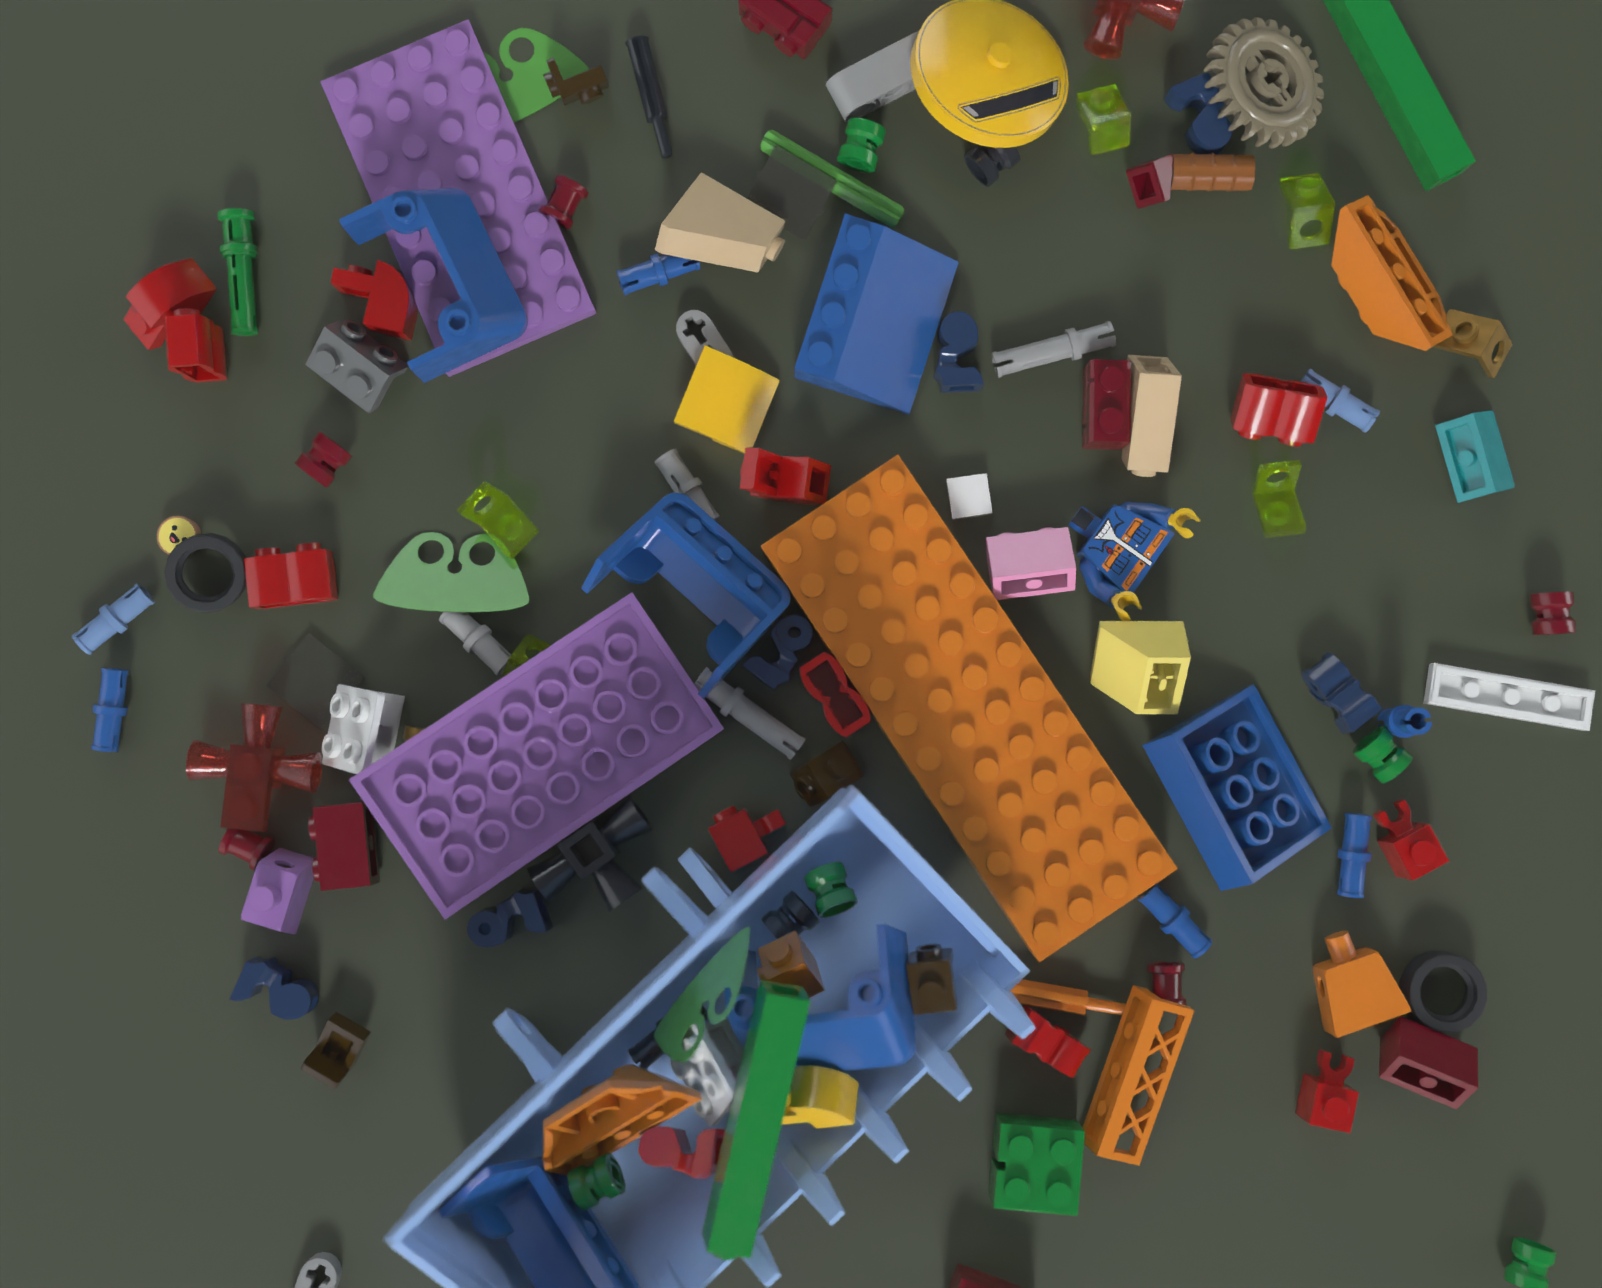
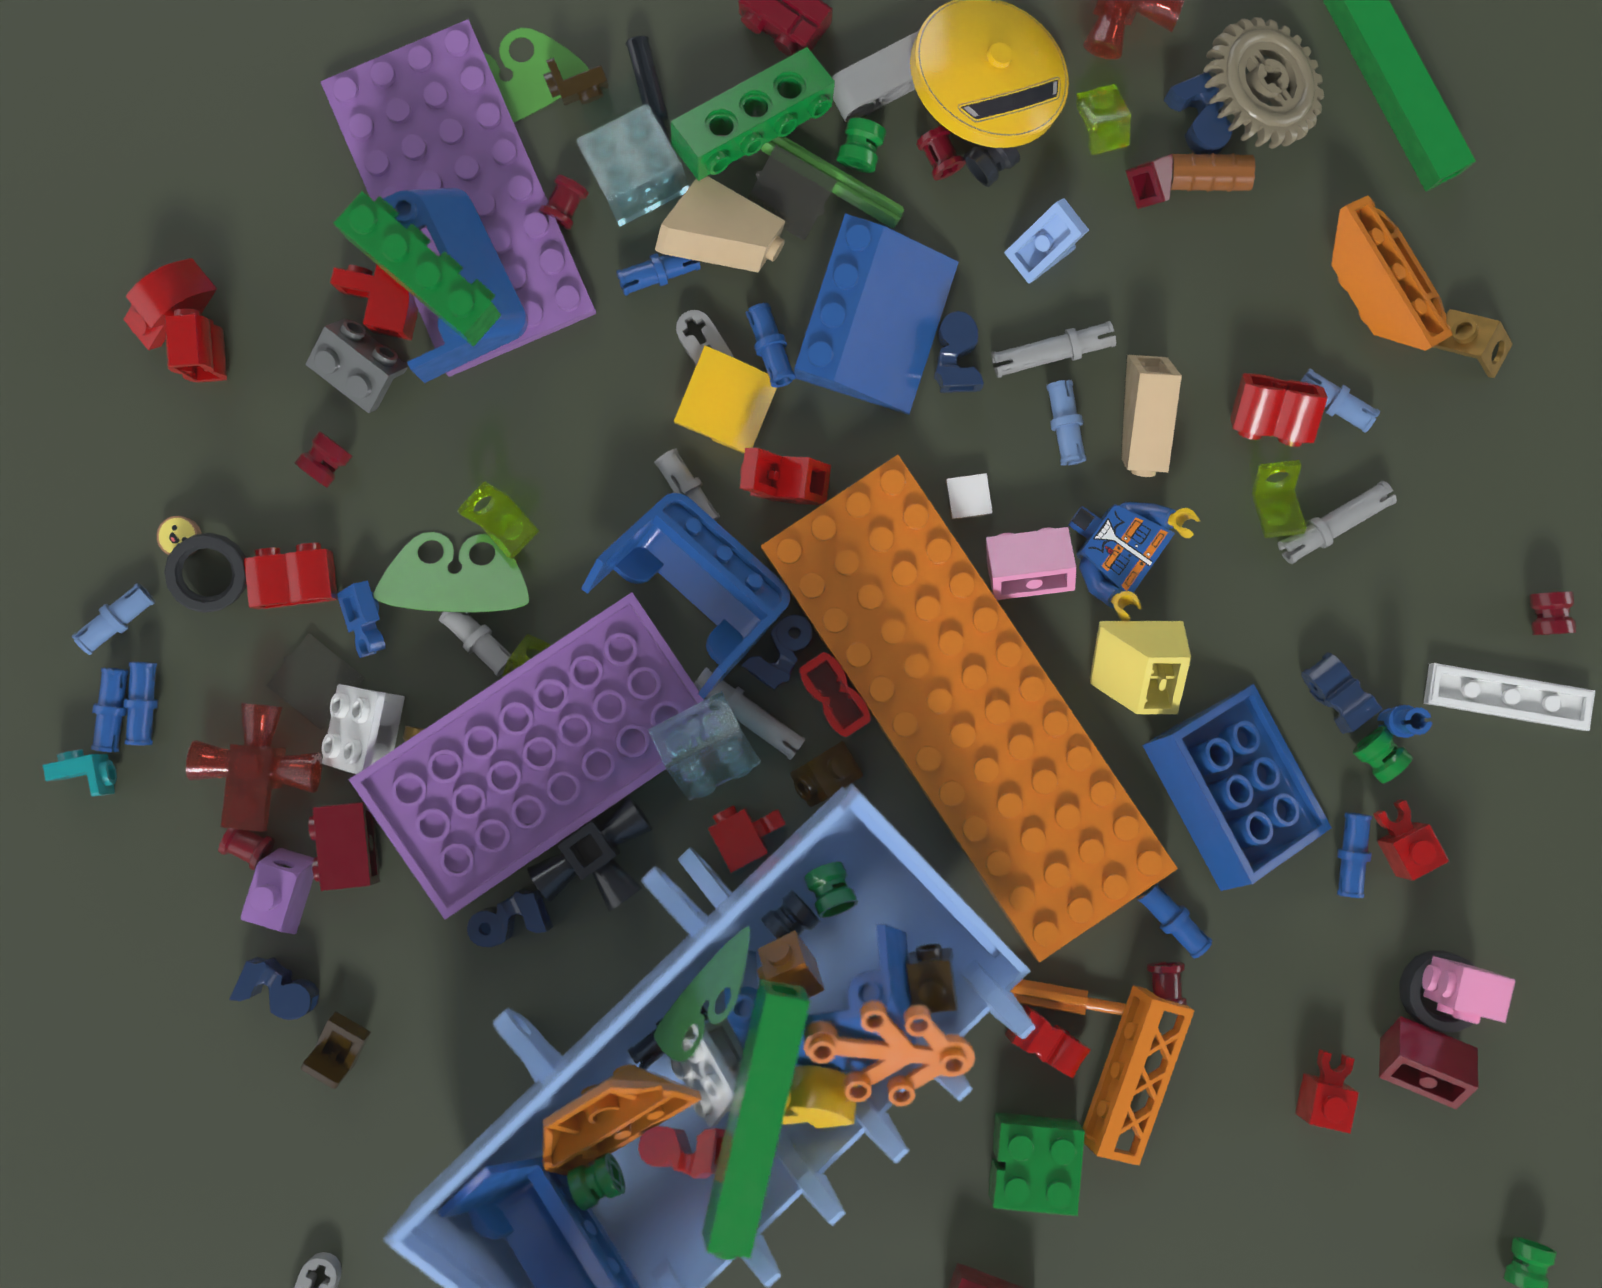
green pin [217,208,258,336] -> none
dark red brick [1082,359,1131,450] -> none
clear neon green bracket [1279,173,1335,249] -> none
orange torso [1313,931,1412,1038] -> none
teal panel [1435,410,1515,503] -> none
none -> teal bracket [42,749,117,796]
none -> blue pin [123,662,158,745]
none -> green brick [333,191,502,347]
none -> blue plate [337,580,385,658]
none -> clear light blue bracket [577,104,689,227]
none -> clear light blue bracket [648,691,761,800]
none -> green brick [671,47,835,181]
none -> blue pin [746,303,796,388]
none -> orange plant [803,1001,975,1106]
none -> dark red bush [916,126,966,181]
none -> light blue slope [1004,198,1089,284]
none -> medium blue pin [1047,380,1087,466]
none -> light grey pin [1278,481,1397,564]
none -> bright pink brick [1422,956,1515,1024]

